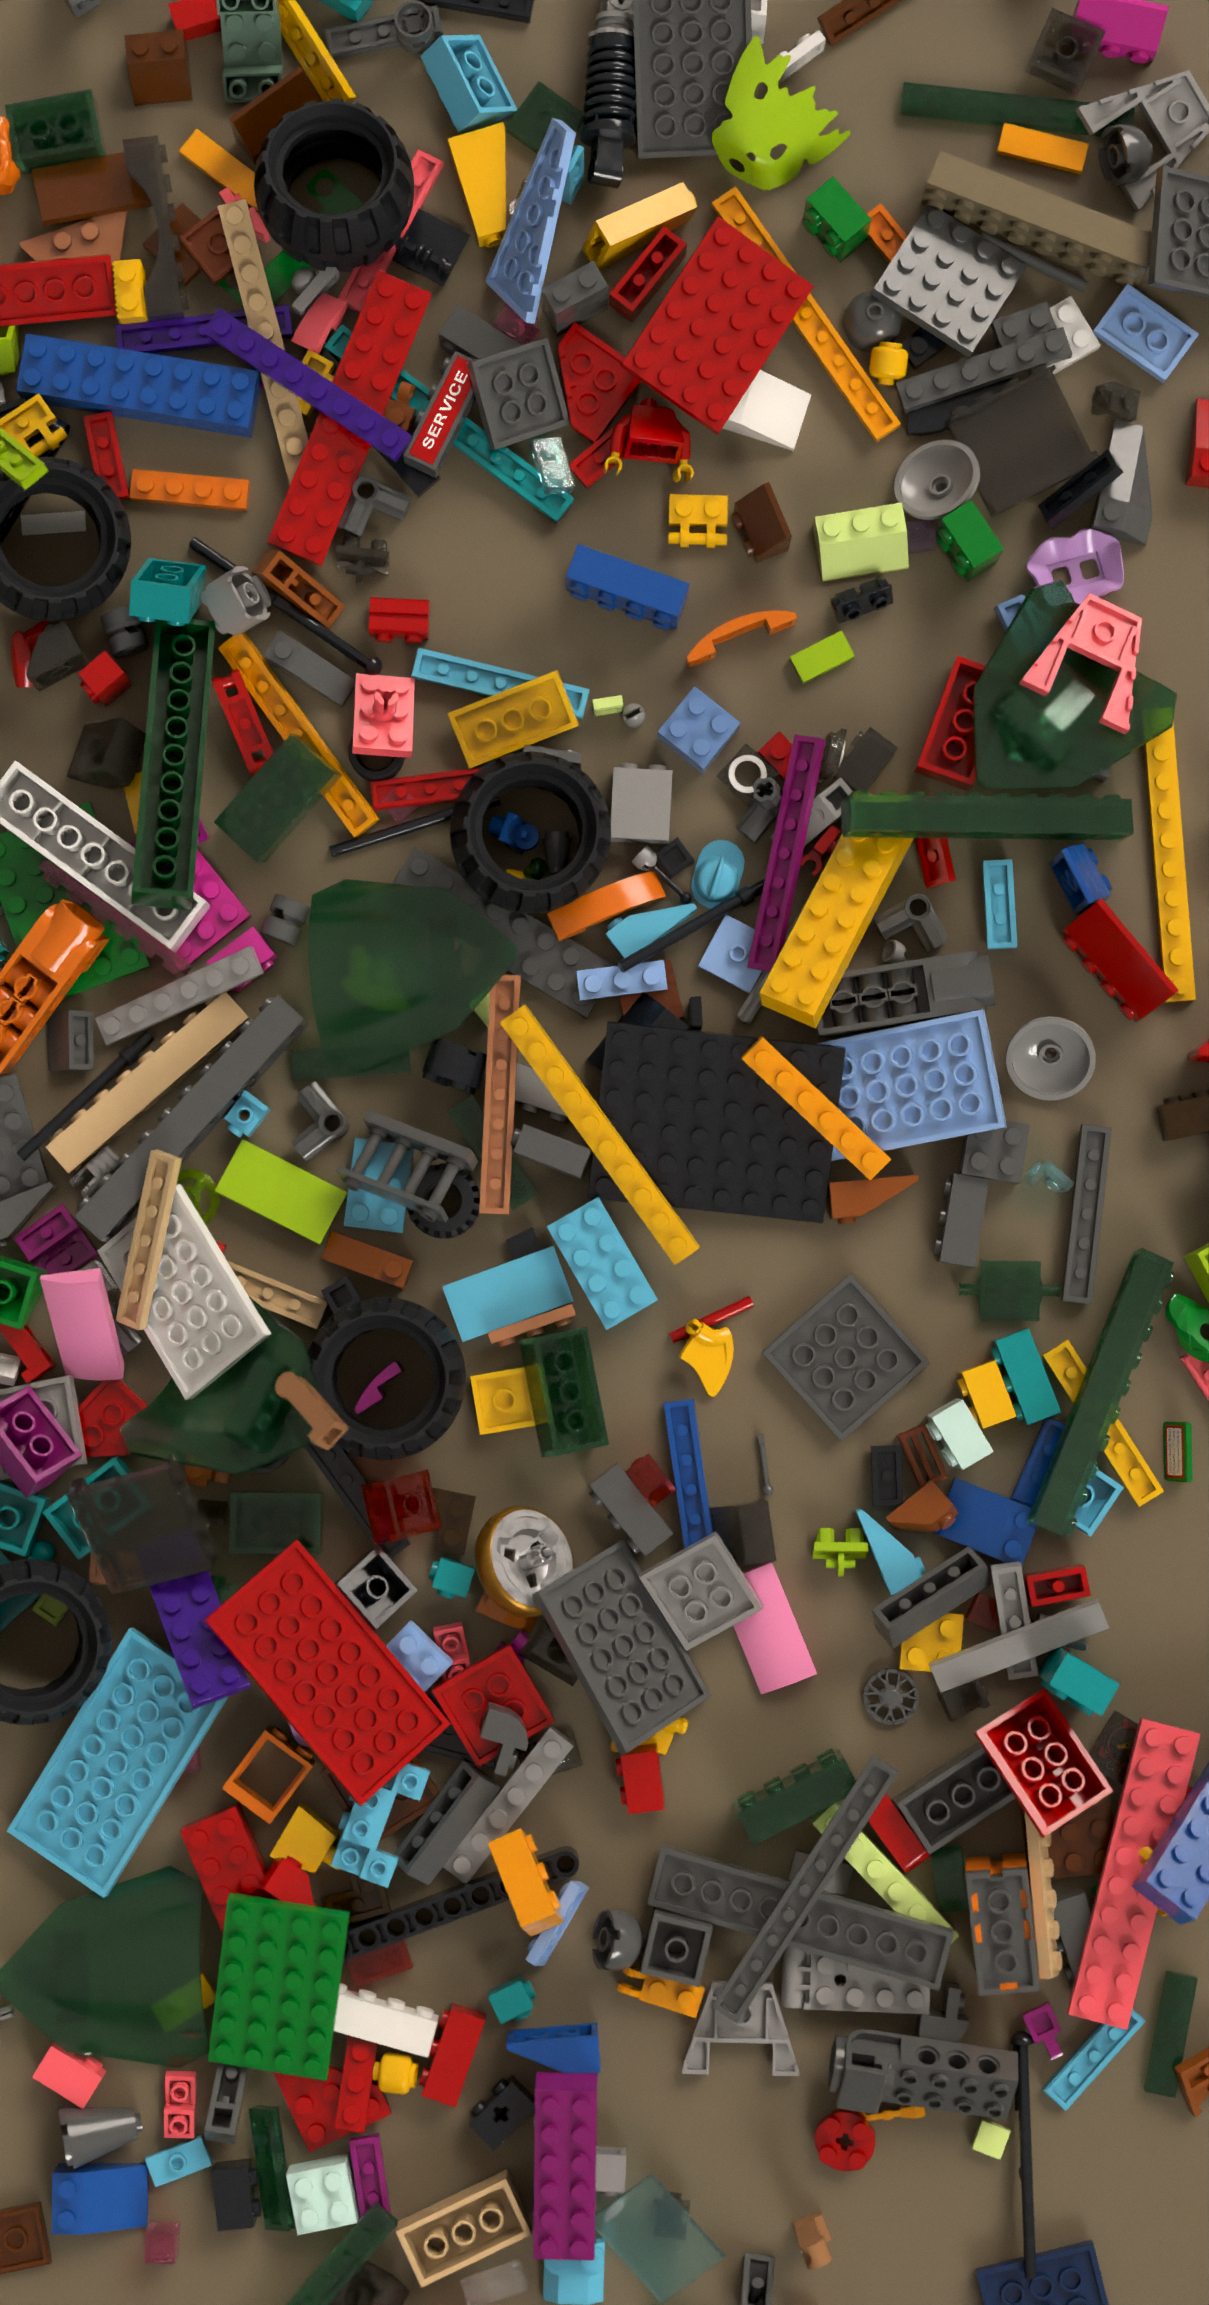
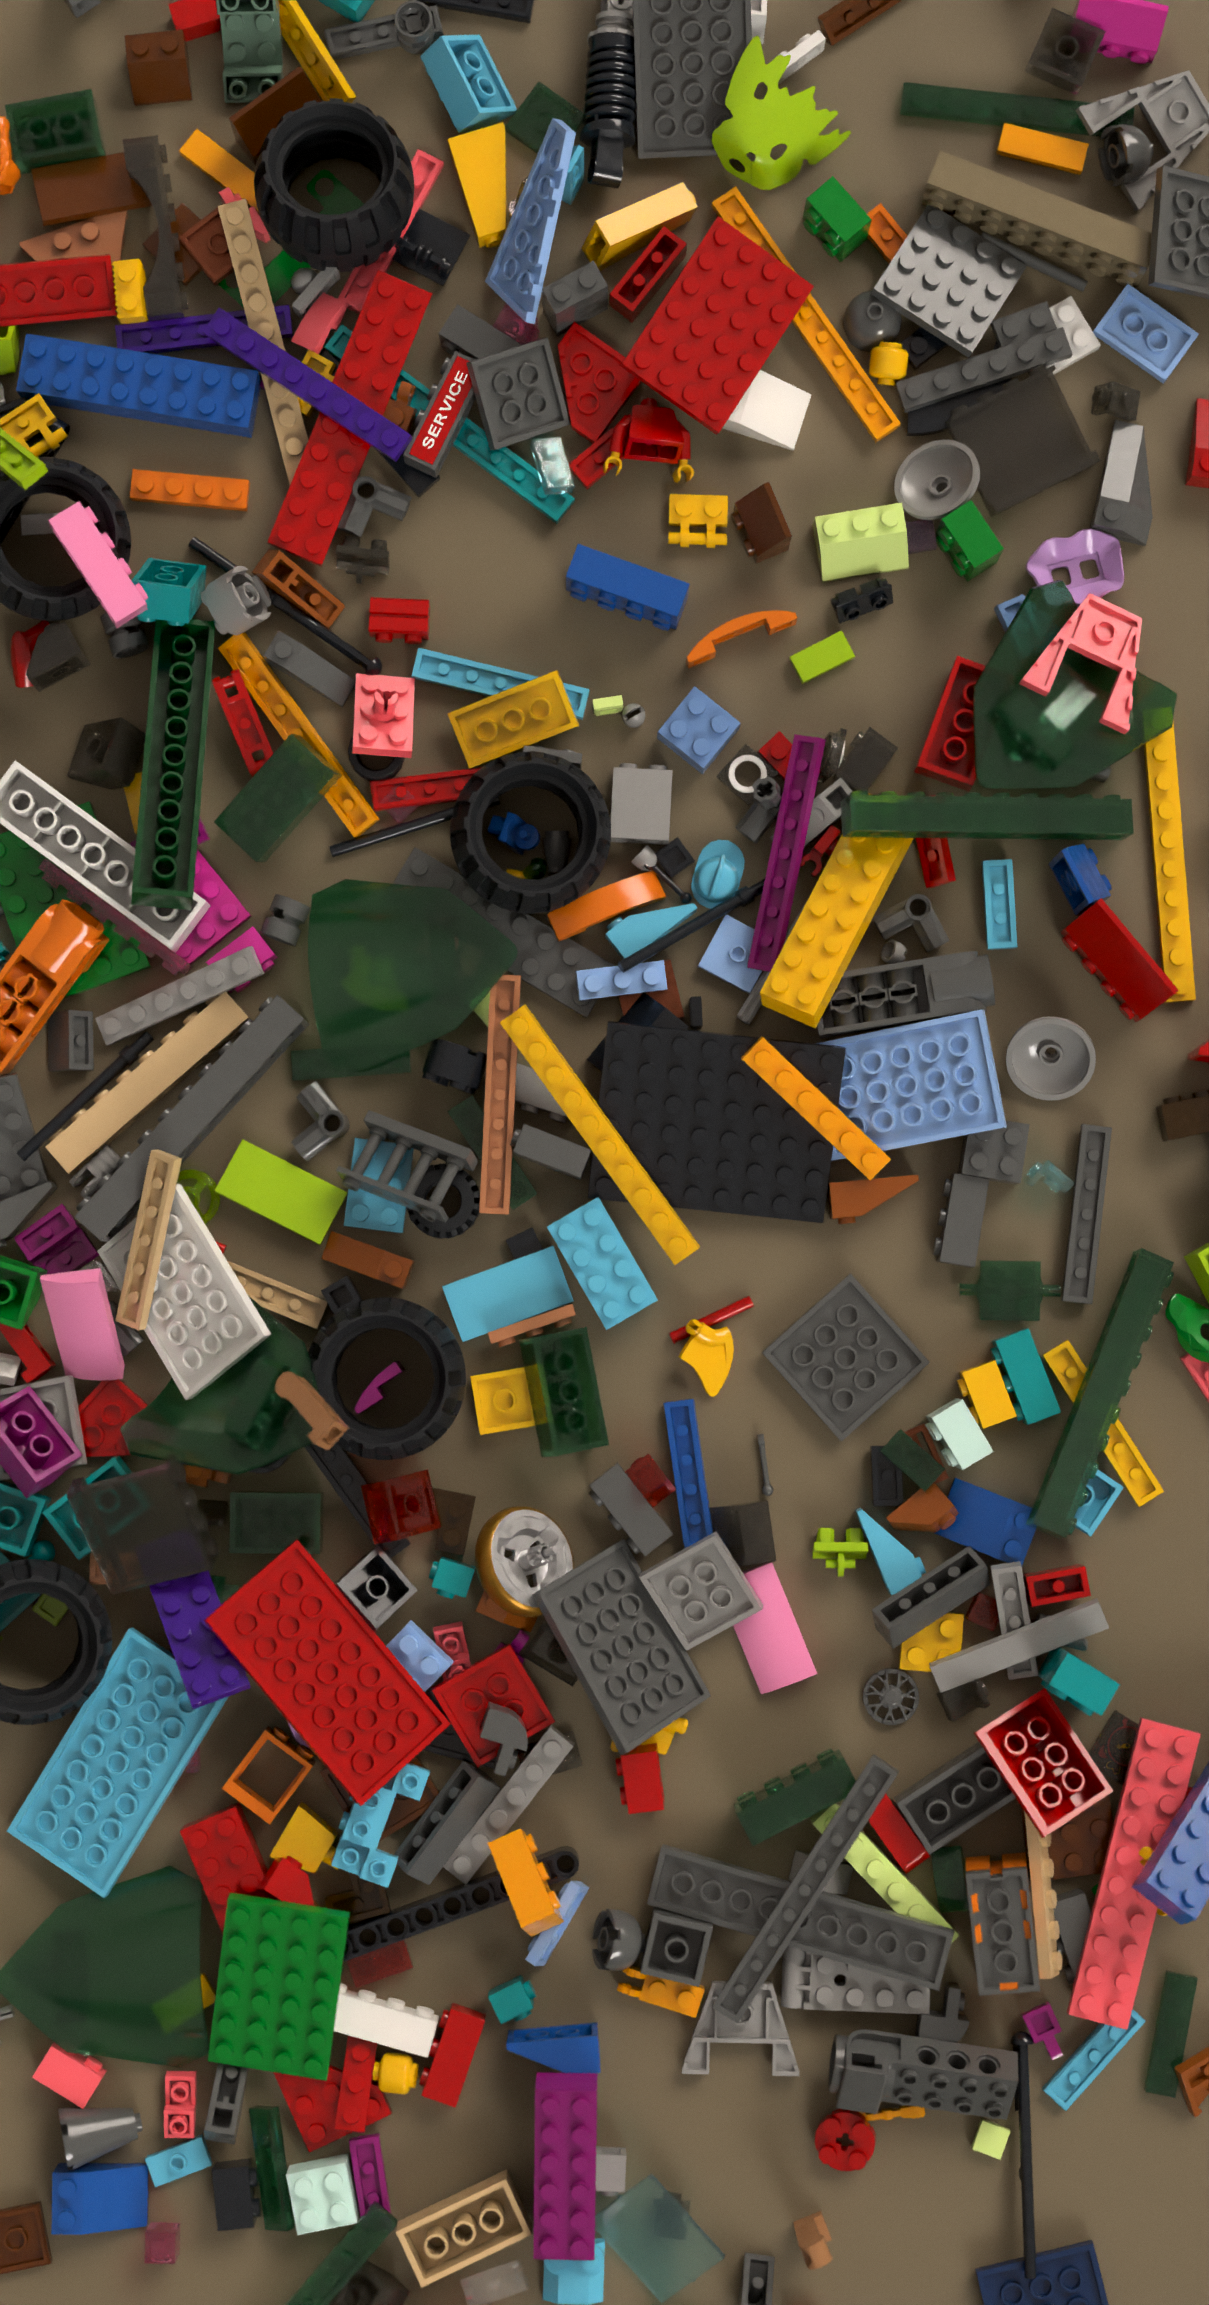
red brick [78,650,133,707] -> none
red plate [83,411,130,501] -> none
medium azure brick [224,1090,271,1138] -> none
black brick [469,2075,535,2151] -> none
blue tile [1011,1417,1074,1510] -> none
black plate [1038,449,1124,529] -> none
slope [1163,1421,1193,1482] -> none
none -> bright pink brick [48,501,148,628]
none -> clear green plate [880,1429,945,1492]

